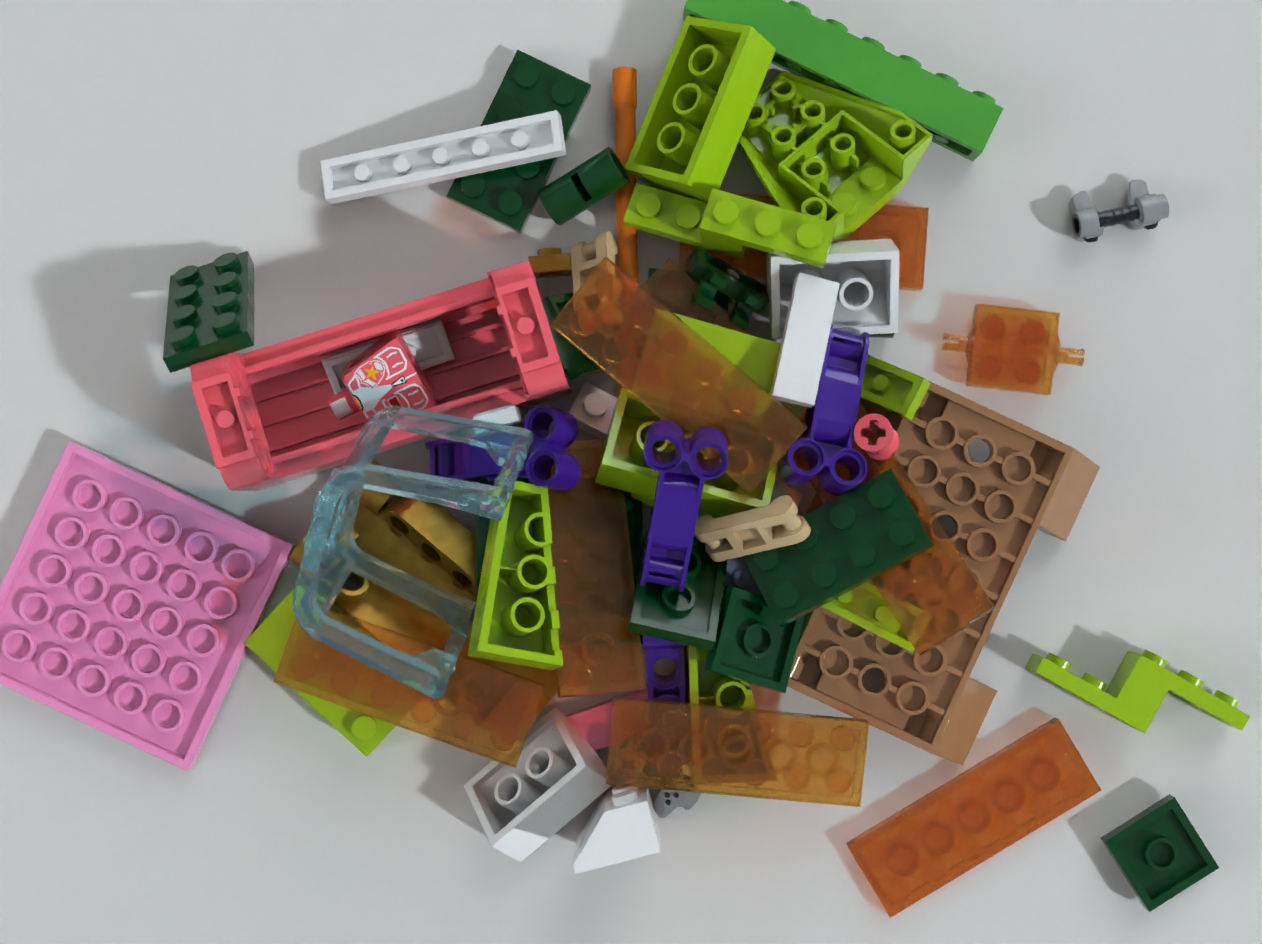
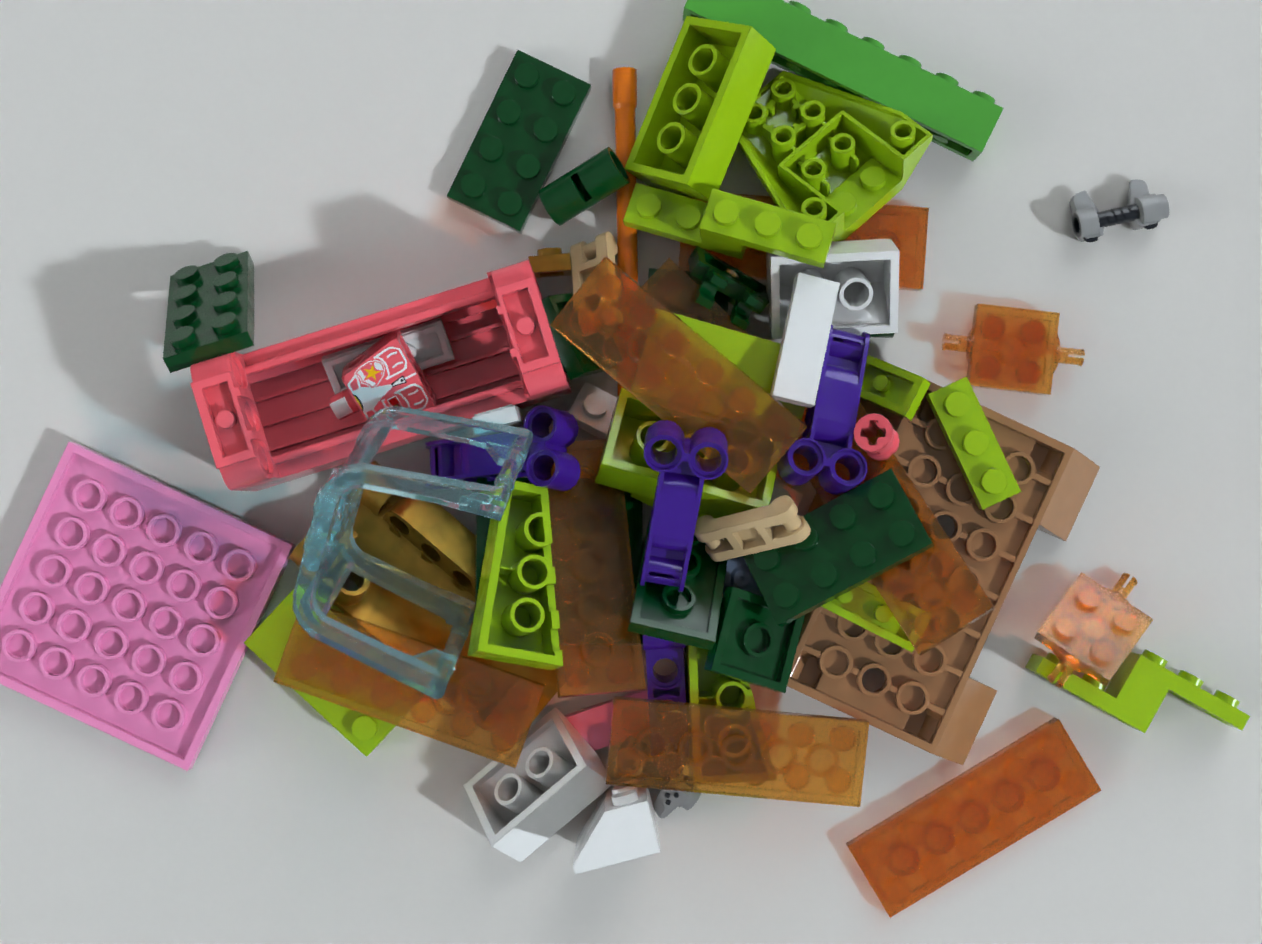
white plate [320,110,567,204] -> none
dark green plate [1100,794,1219,912] -> none
none -> lime plate [925,376,1021,510]
none -> clear orange plate [1034,572,1153,688]

